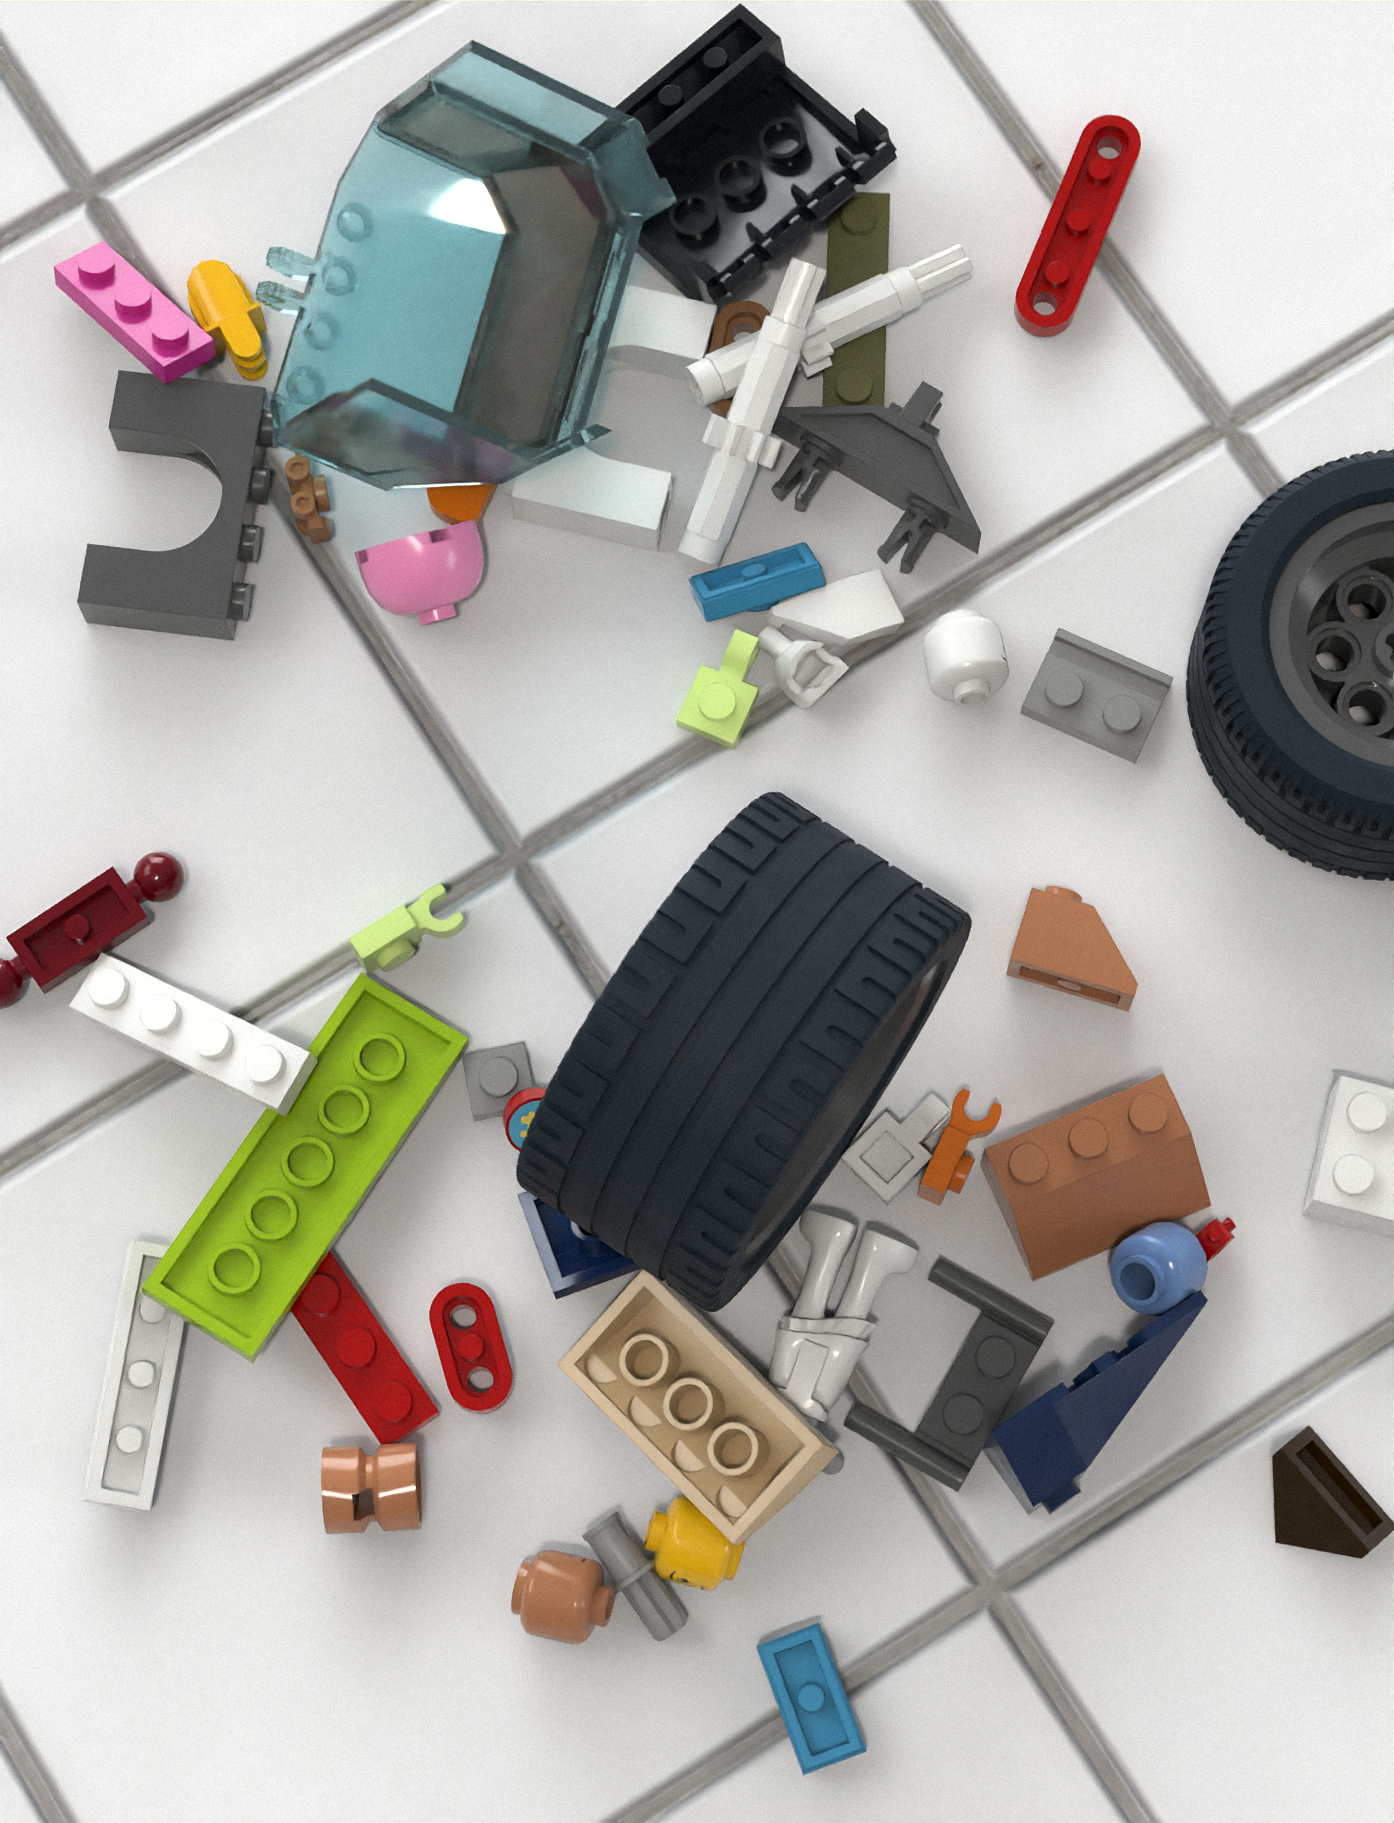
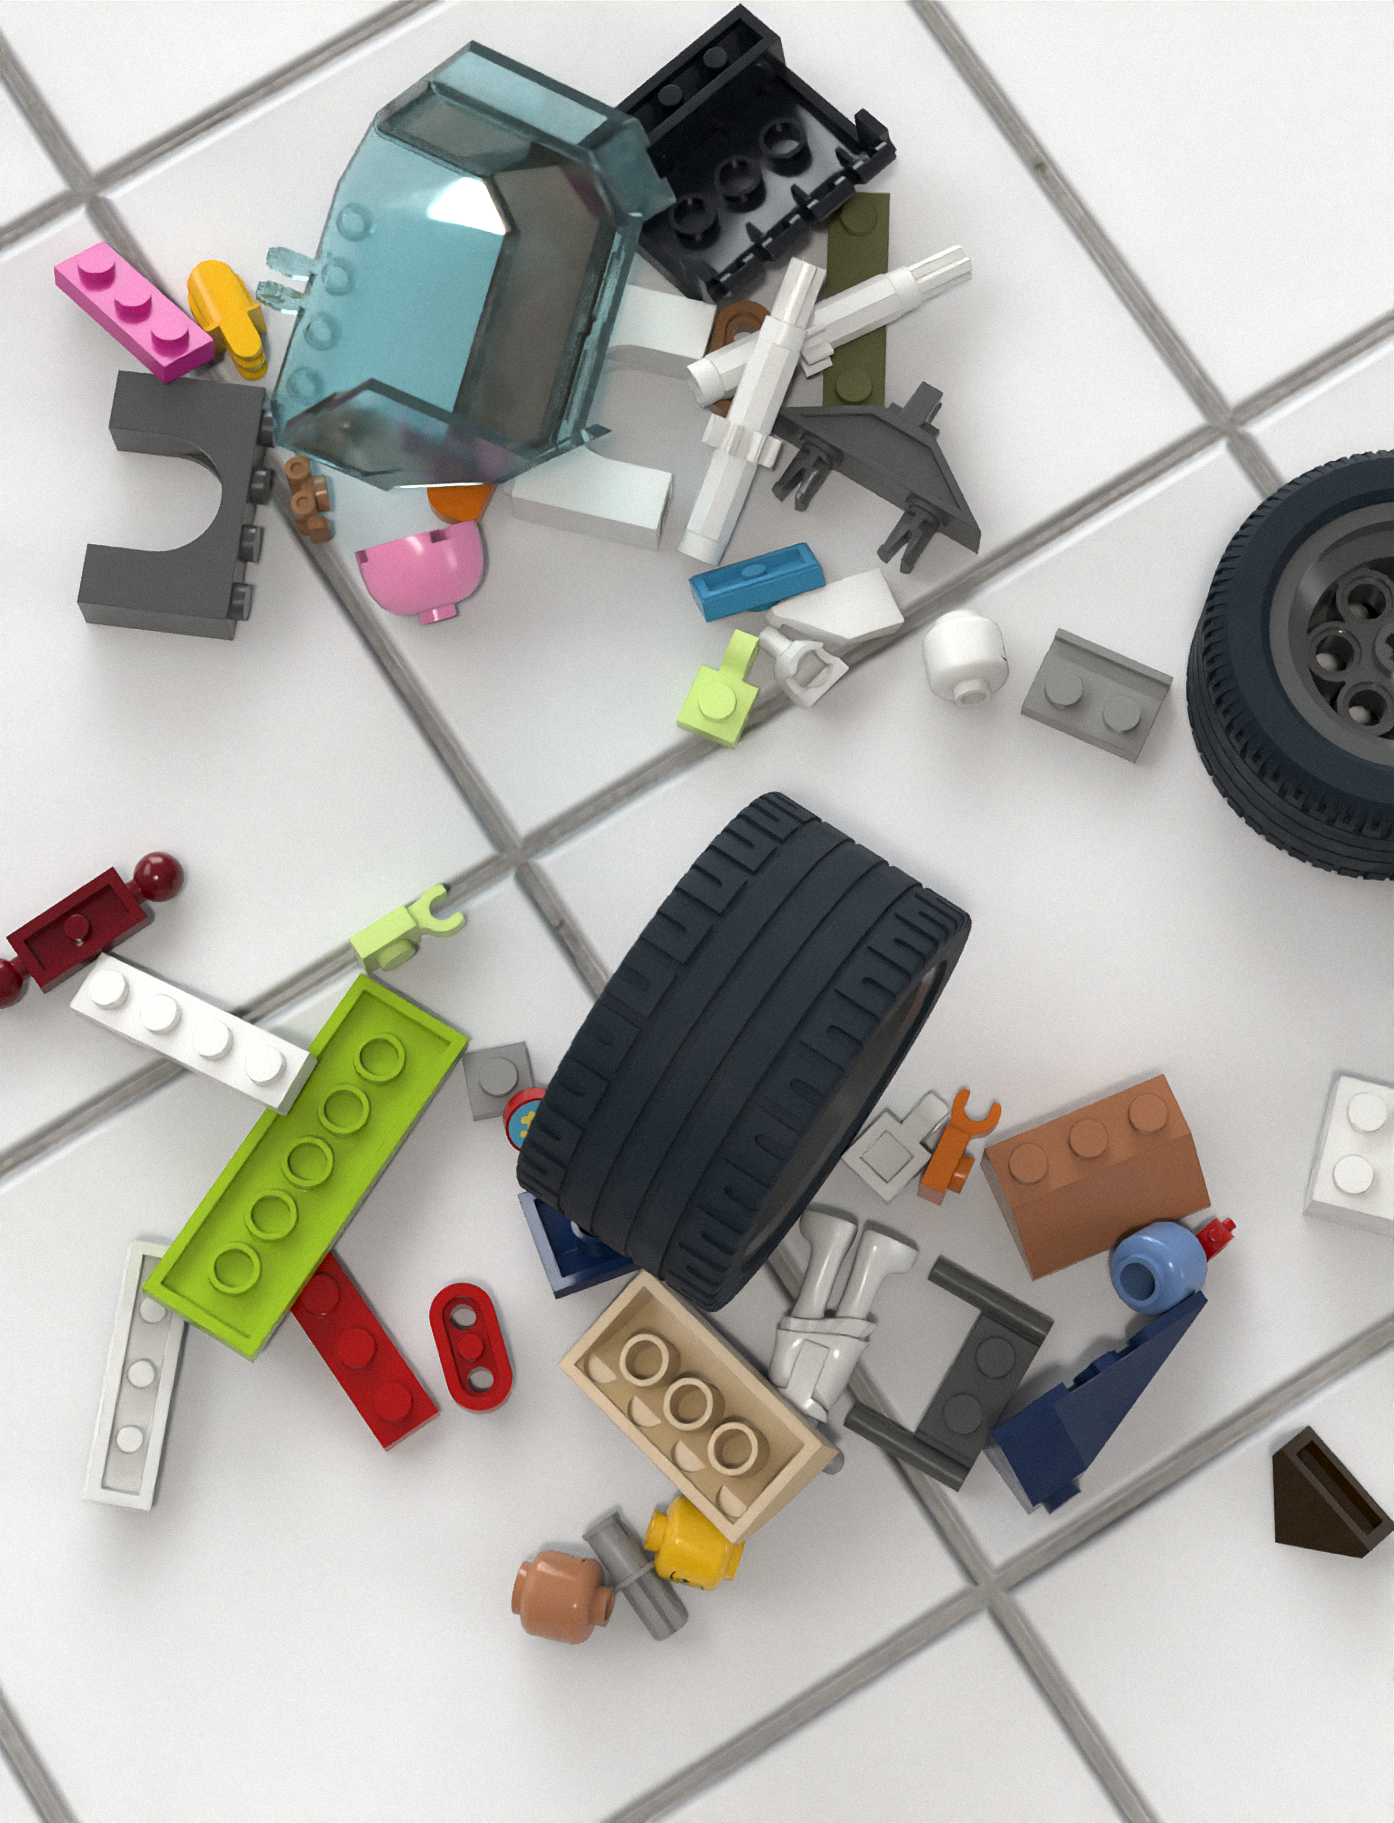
nougat wheel [321,1443,422,1535] -> none
dark azure plate [756,1623,867,1776] -> none
nougat slope [1006,886,1138,1012] -> none
red plate [1014,115,1141,337] -> none

